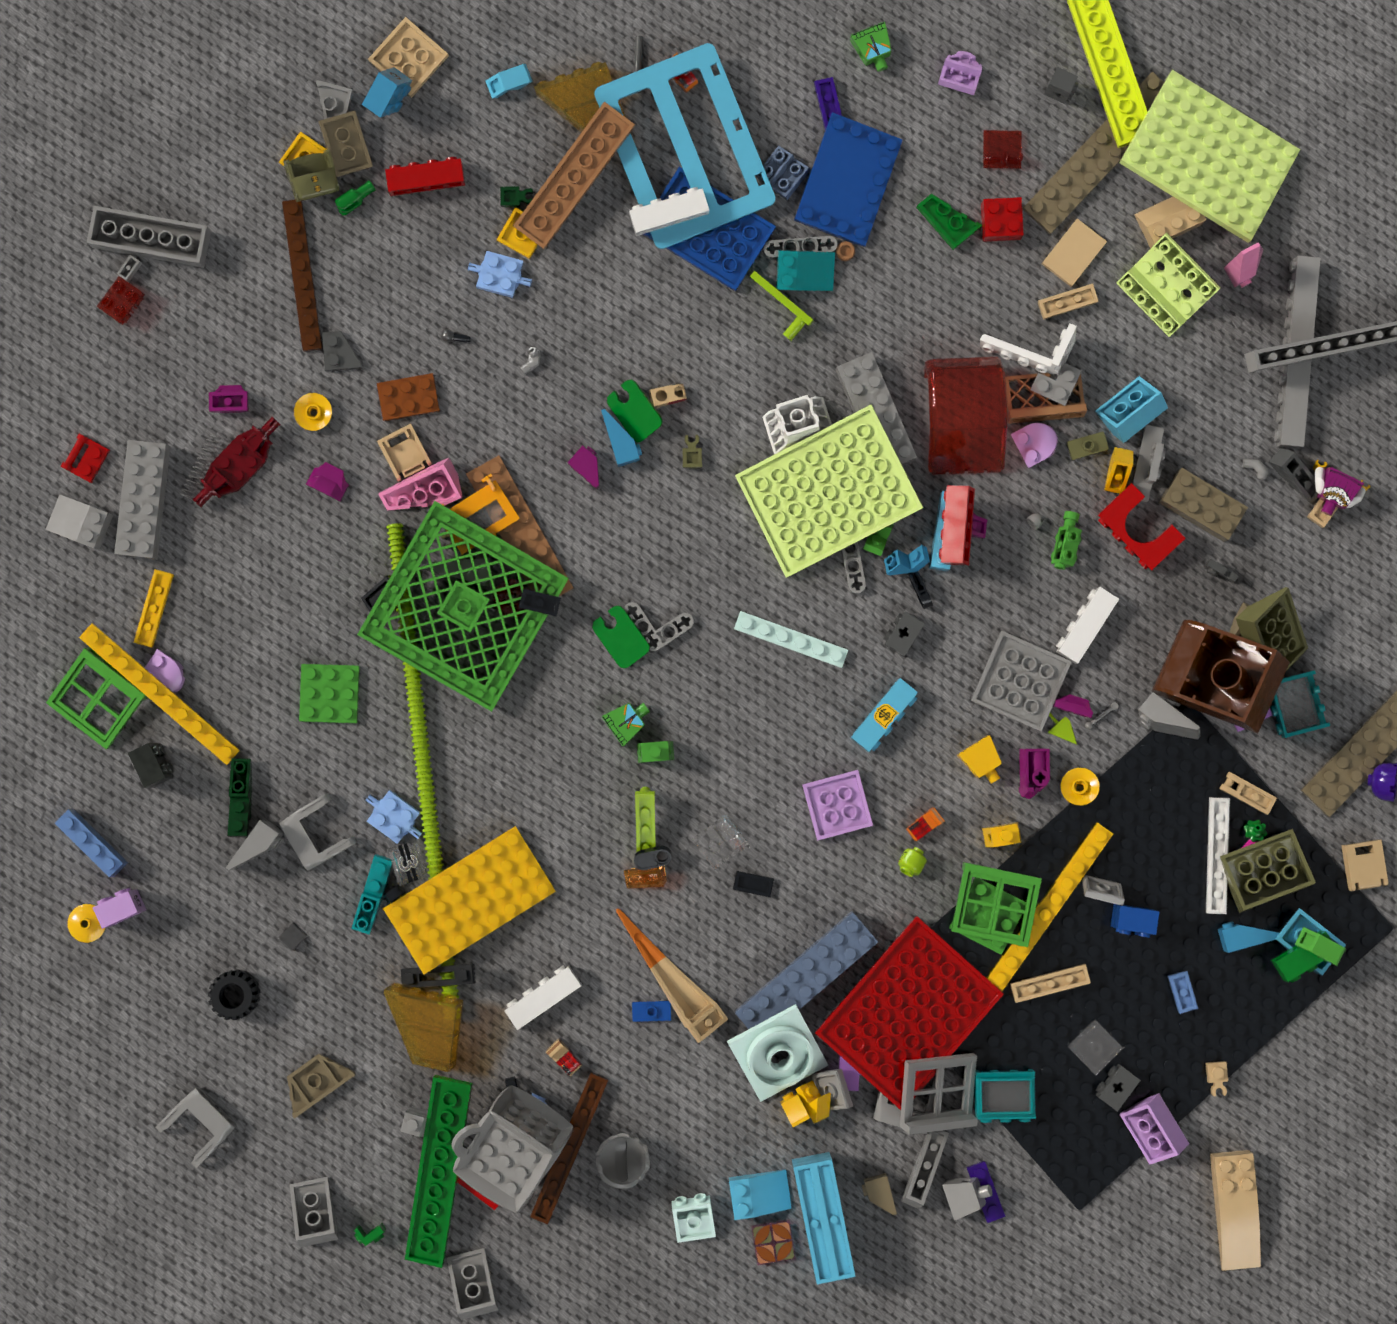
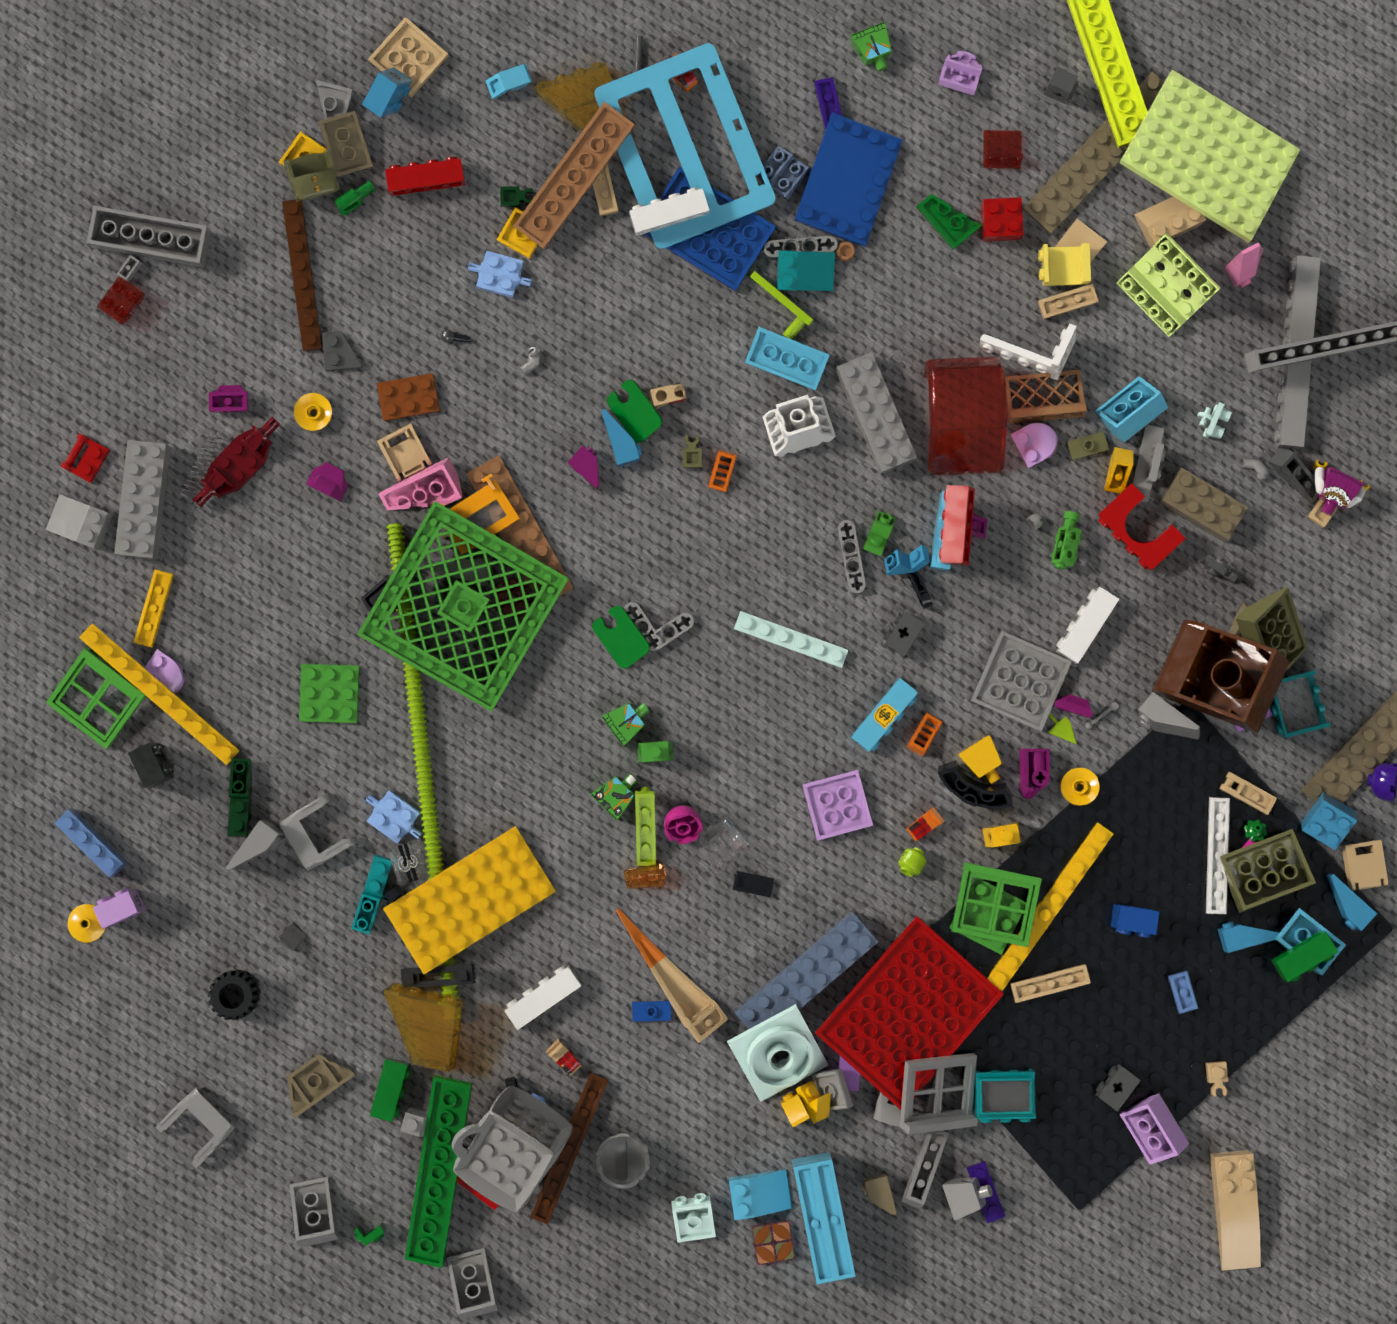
black plate [519,589,561,617] -> none
black piece [634,846,671,870] -> none
yellowish green plate [735,405,924,578] -> none
light grey plate [1030,363,1082,406] -> none
clear plate [1068,1020,1123,1075] -> none
light grey tile [1082,875,1125,906] -> none
bright green slope [1295,927,1346,966] -> none
none -> green brick [370,1057,412,1122]
none -> torso [591,774,638,821]
none -> tan plate [593,164,619,217]
none -> dark pink cylinder [664,805,703,844]
none -> orange slope [708,449,737,492]
none -> medium azure plate [745,327,830,391]
none -> orange slope [906,712,943,757]
none -> black brick [938,760,1013,810]
none -> light yellow panel [1038,243,1091,286]
none -> light aqua hips [1197,402,1232,439]
none -> dark azure brick [1301,792,1357,850]
none -> dark azure slope [1326,874,1377,931]

